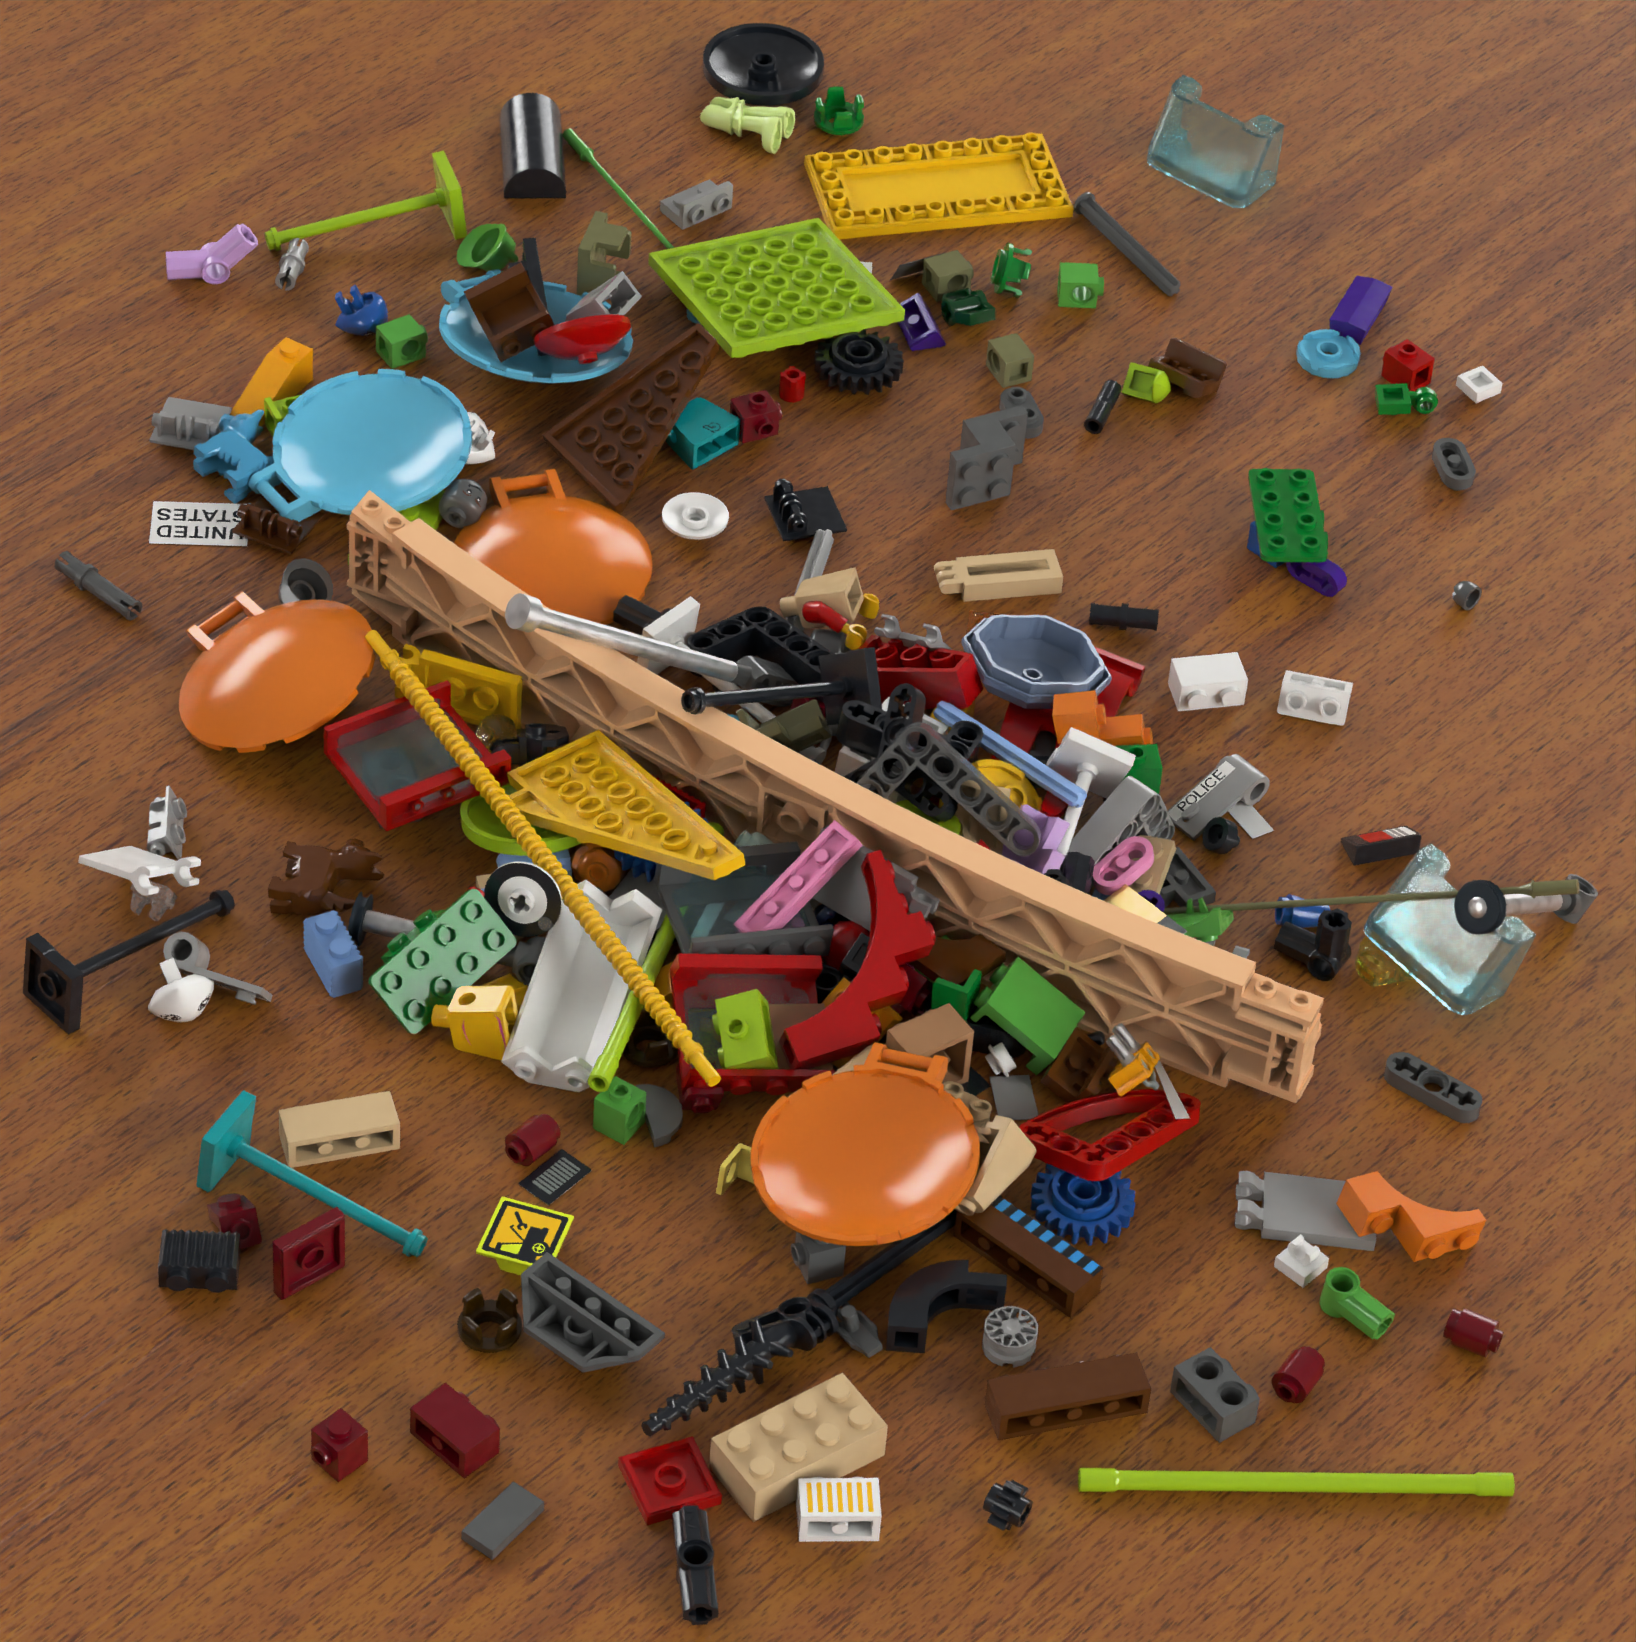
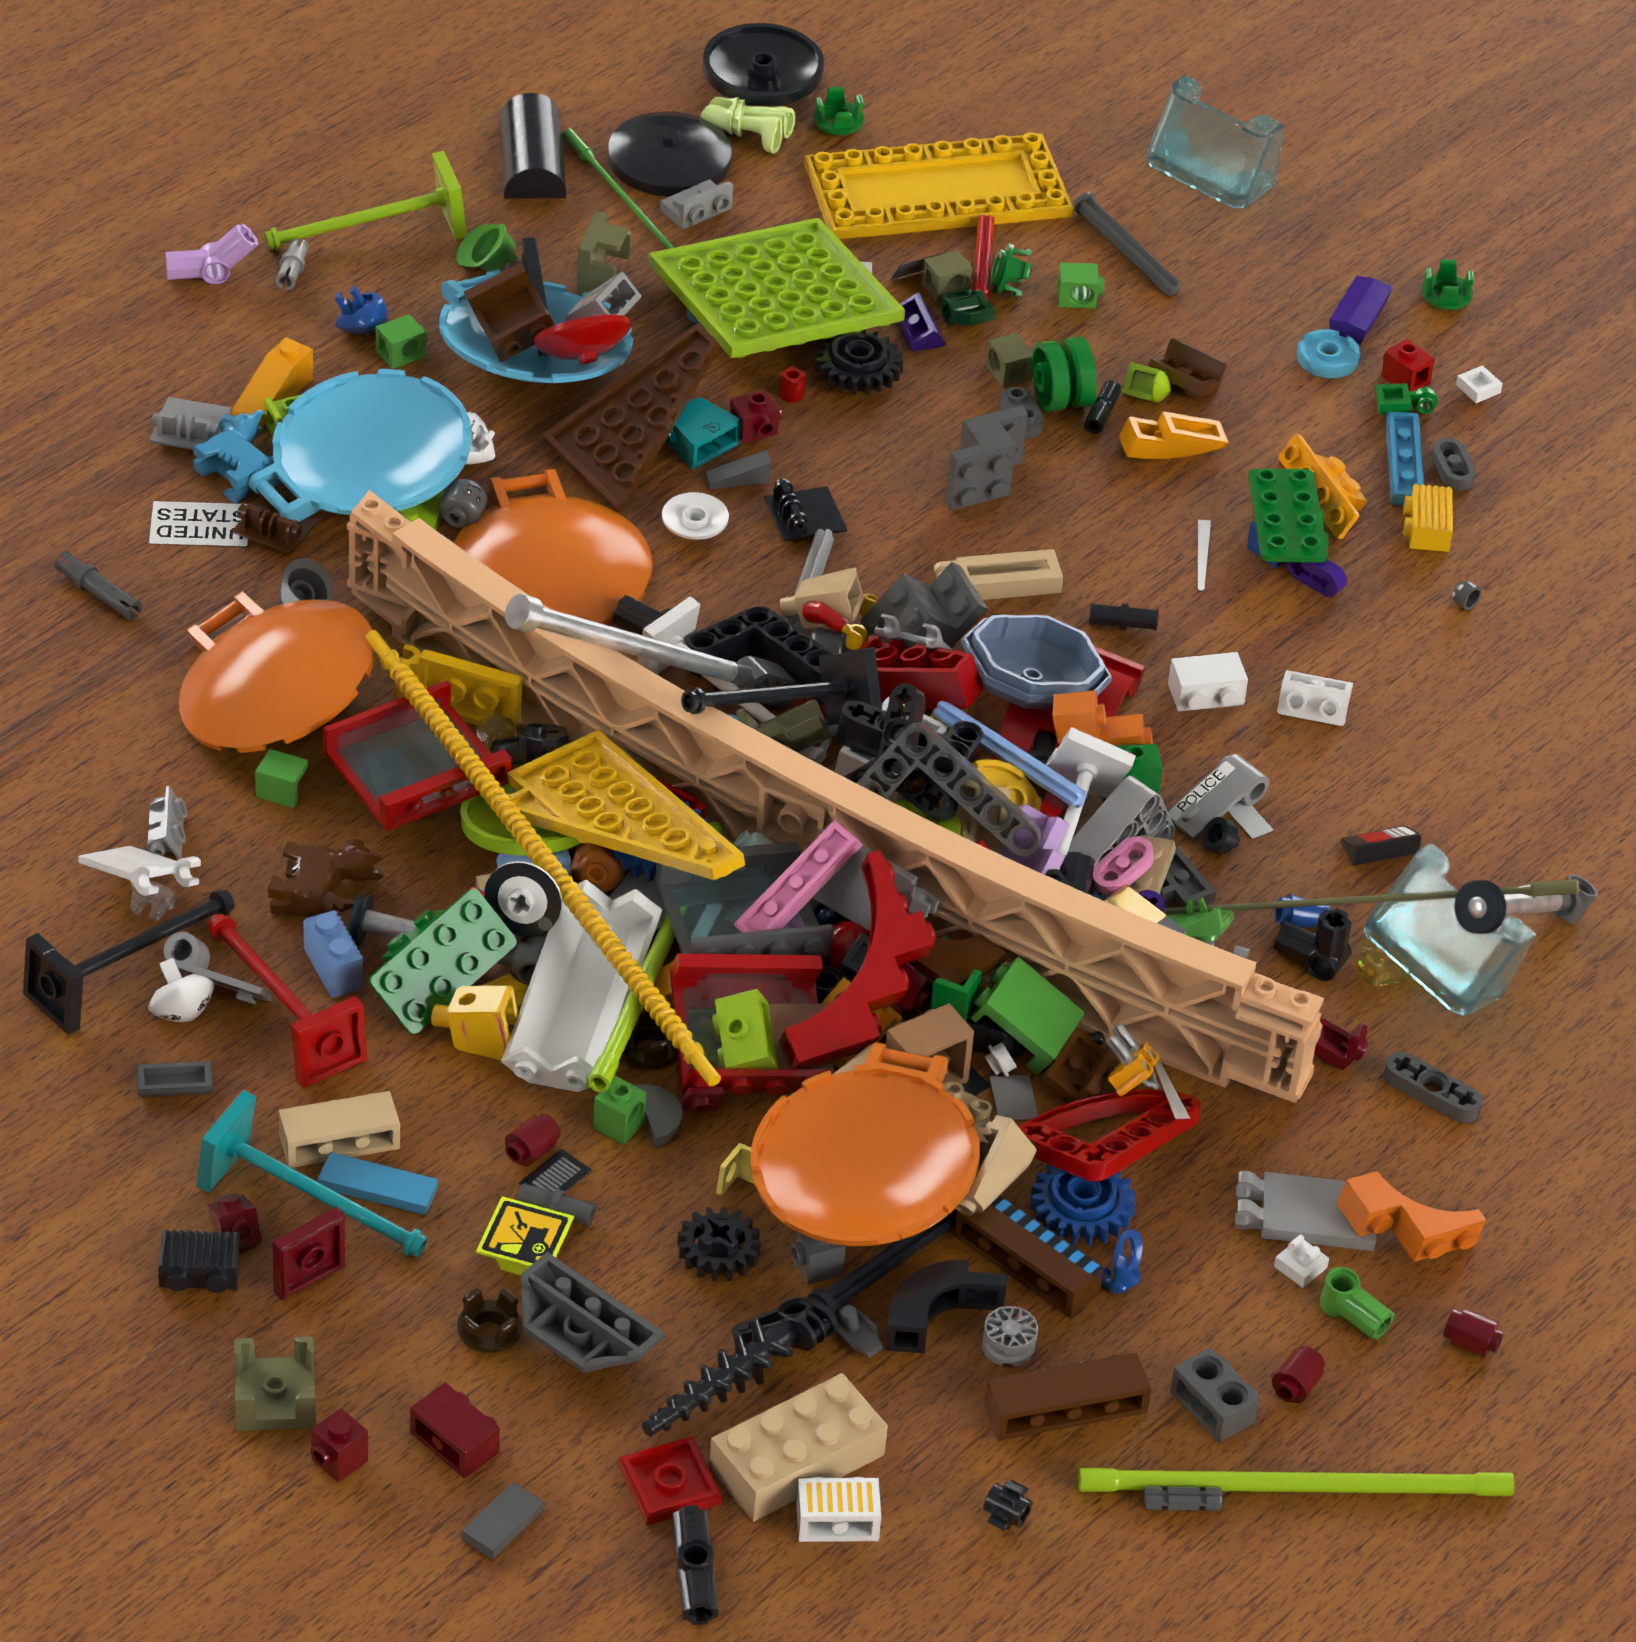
none -> dark grey tile [136,1061,213,1097]
none -> red tile [208,914,368,1089]
none -> olive panel [234,1336,316,1431]
none -> bright green panel [255,749,308,808]
none -> dark azure tile [318,1152,439,1215]
none -> dark grey pin [517,1183,597,1226]
none -> black dish [608,111,732,197]
none -> black gear [677,1207,761,1281]
none -> dark grey piece [705,450,771,489]
none -> dark grey bracket [860,562,988,649]
none -> red axle [972,214,995,299]
none -> green wheel [1031,336,1097,413]
none -> blue piece [1101,1229,1143,1294]
none -> light orange slope [1119,412,1228,459]
none -> dark grey axle [1144,1486,1223,1511]
none -> white sticker [1198,519,1211,590]
none -> light orange bracket [1278,434,1368,539]
none -> dark red bracket [1314,1017,1368,1070]
none -> dark azure tile [1385,411,1424,505]
none -> yellow brick [1403,483,1453,552]
none -> green piece [1421,259,1475,310]

